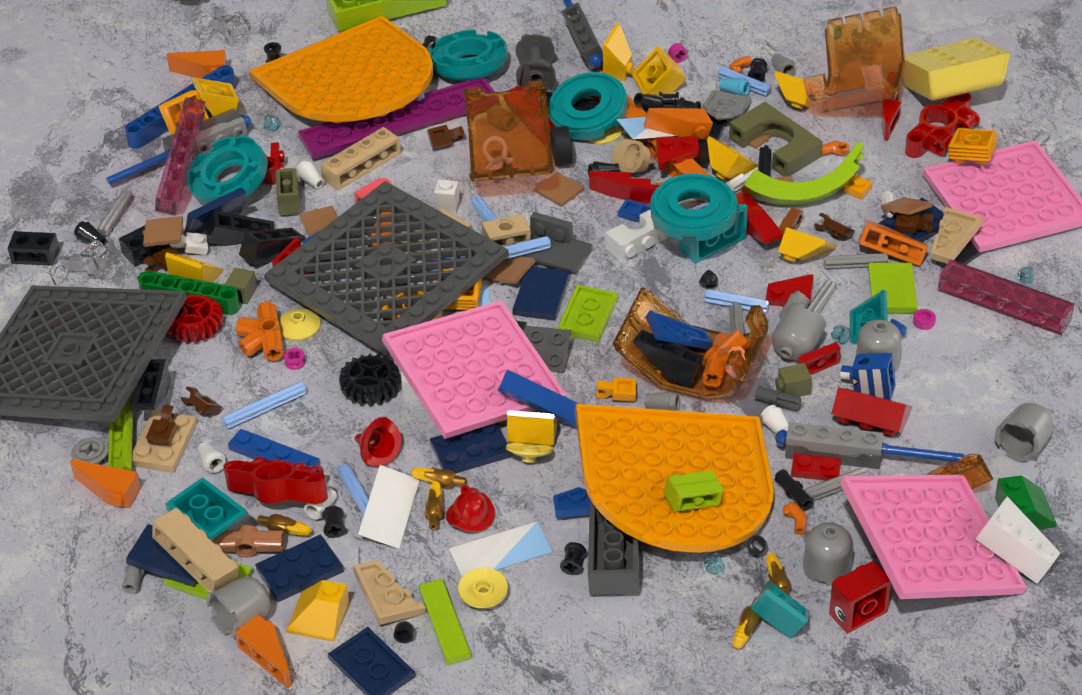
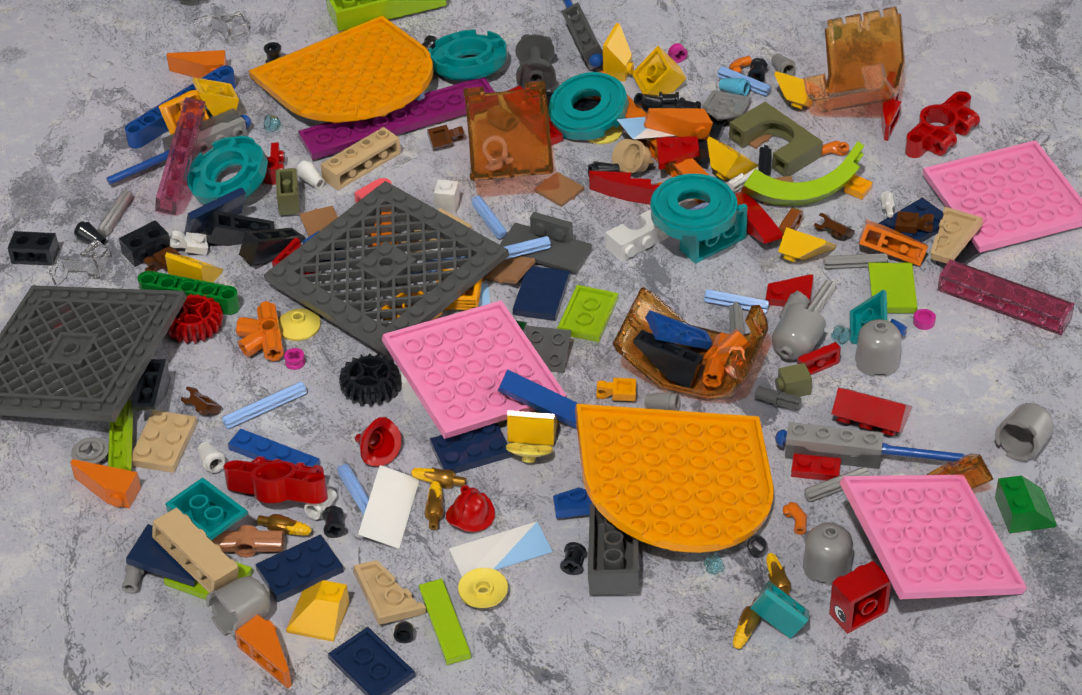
medium nougat piece [142,216,184,247] -> none
reddish brown plate [146,405,177,446] -> none
olive brick [224,268,257,304] -> none
tan brick [482,214,531,247] -> none
black tyre [550,126,573,166] -> none
blue tile [618,199,650,222] -> none
lime brick [664,470,723,512] -> none
black hinge [699,270,718,289] -> none
white cone [761,405,789,434] -> none
black pin [774,469,814,510] -> none
blue torso [840,353,896,400] -> none
medium nougat piece [881,197,932,215] -> none
light yellow piece [900,37,1010,101] -> none
light orange brick [948,128,998,164] -> none
white wedge [976,497,1060,584] -> none
clear light blue hinge [1017,267,1034,284] -> none

